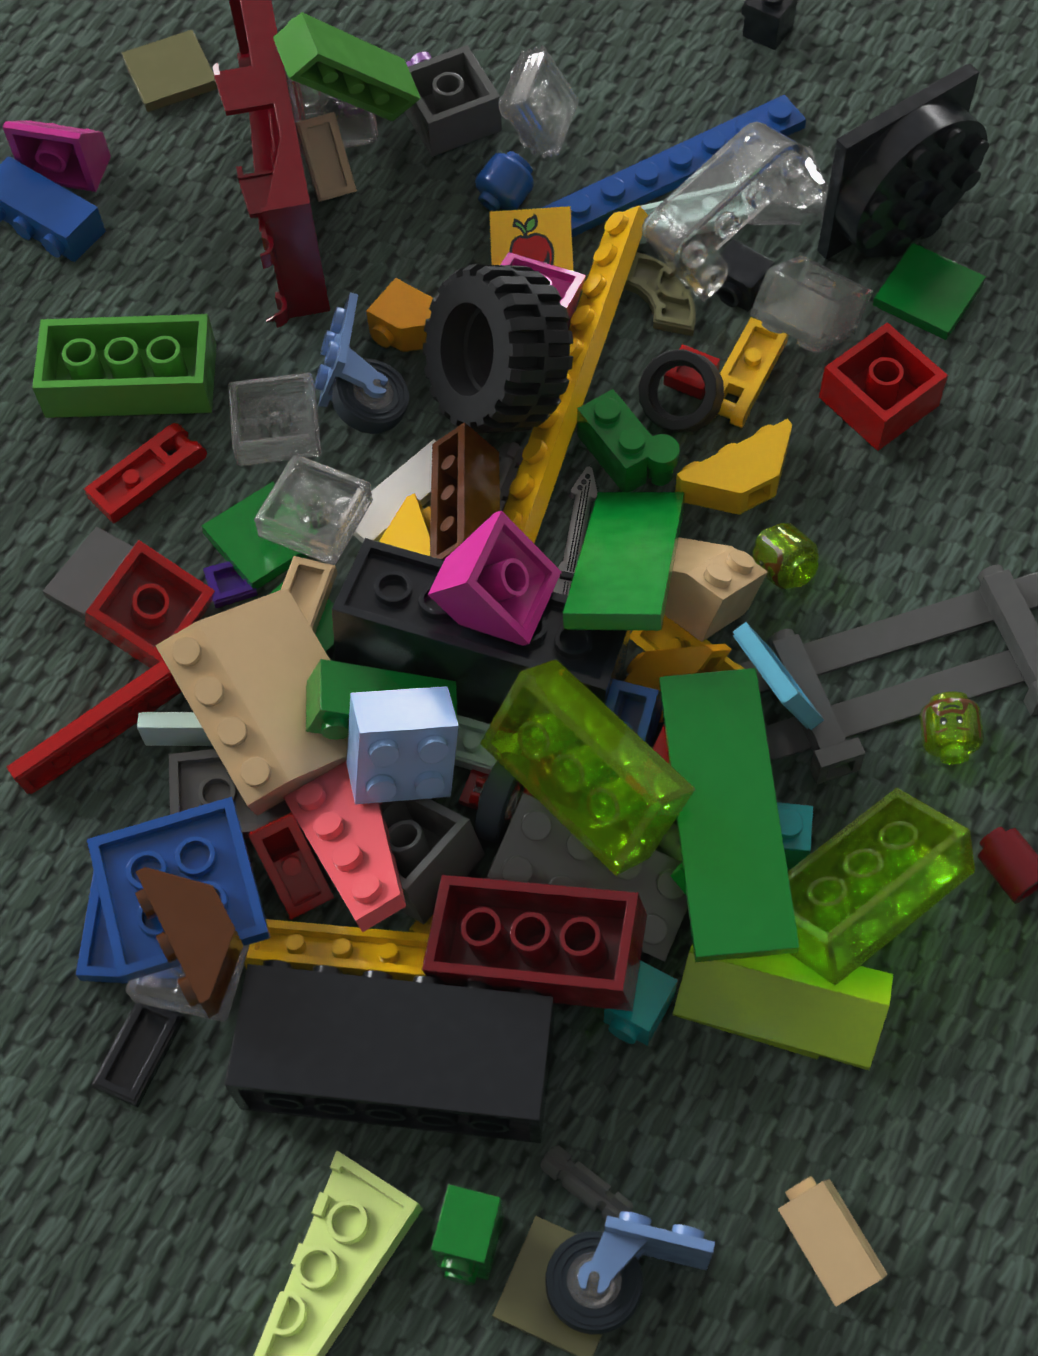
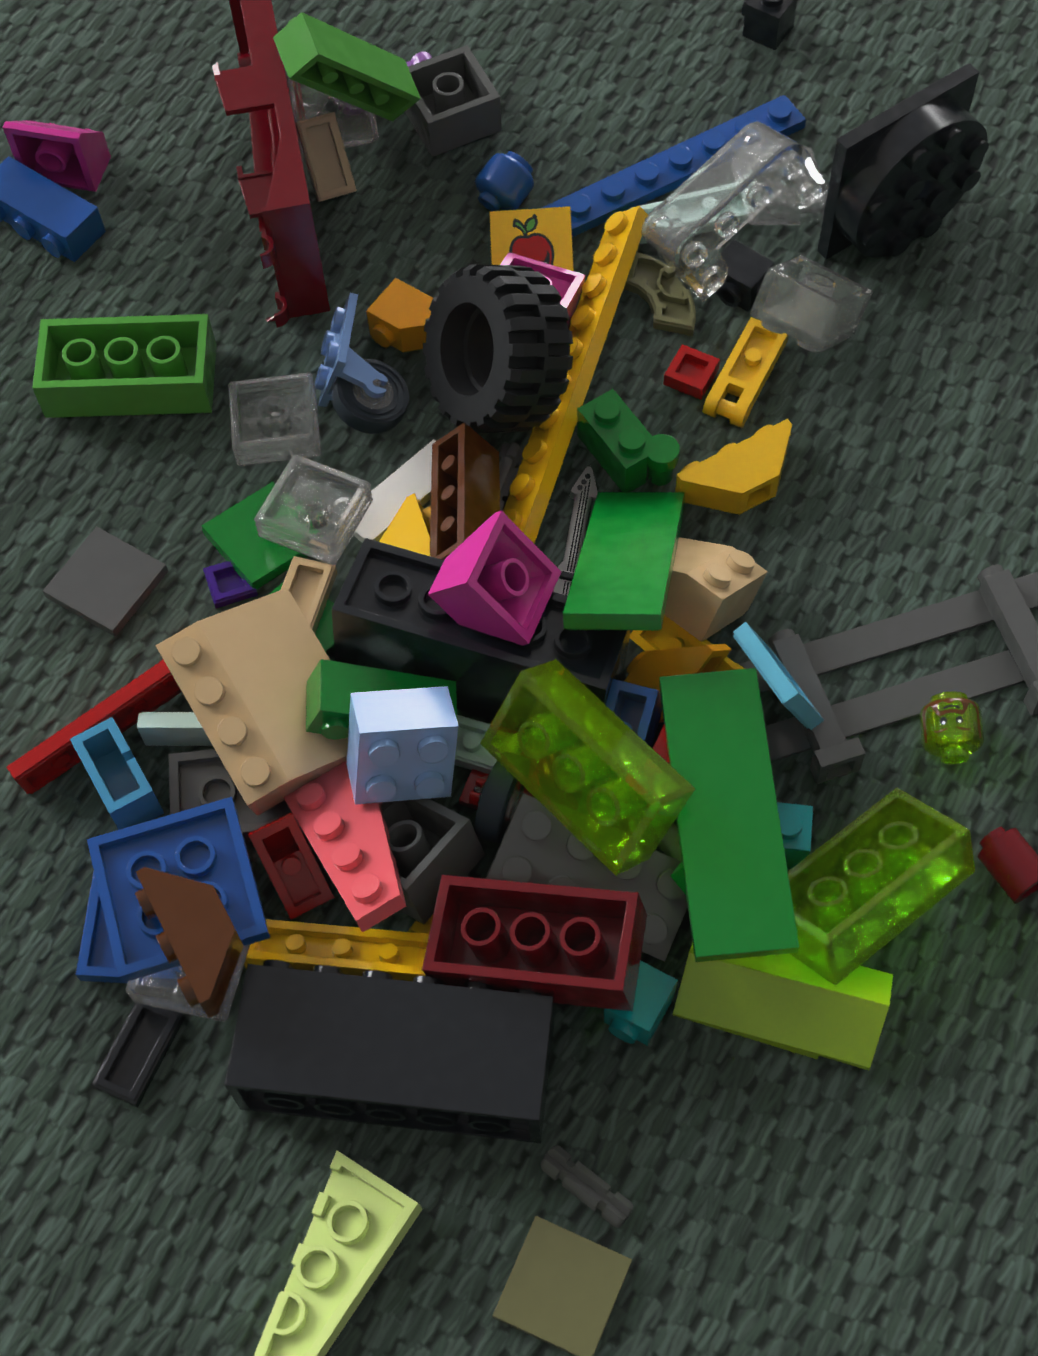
red plate [84,423,207,524] -> none
red brick [85,540,215,668] -> none
olive tile [122,30,218,112] -> none
green brick [431,1184,504,1286] -> none
clear brick [499,45,580,159] -> none
plate [545,1211,715,1334] -> none
black tyre [638,349,724,433] -> none
clear neon green head [753,523,819,589] -> none
tan brick [778,1176,888,1307] -> none
red brick [819,322,948,451] -> none
green tile [873,243,986,340] -> none
none -> dark azure piece [70,717,164,830]

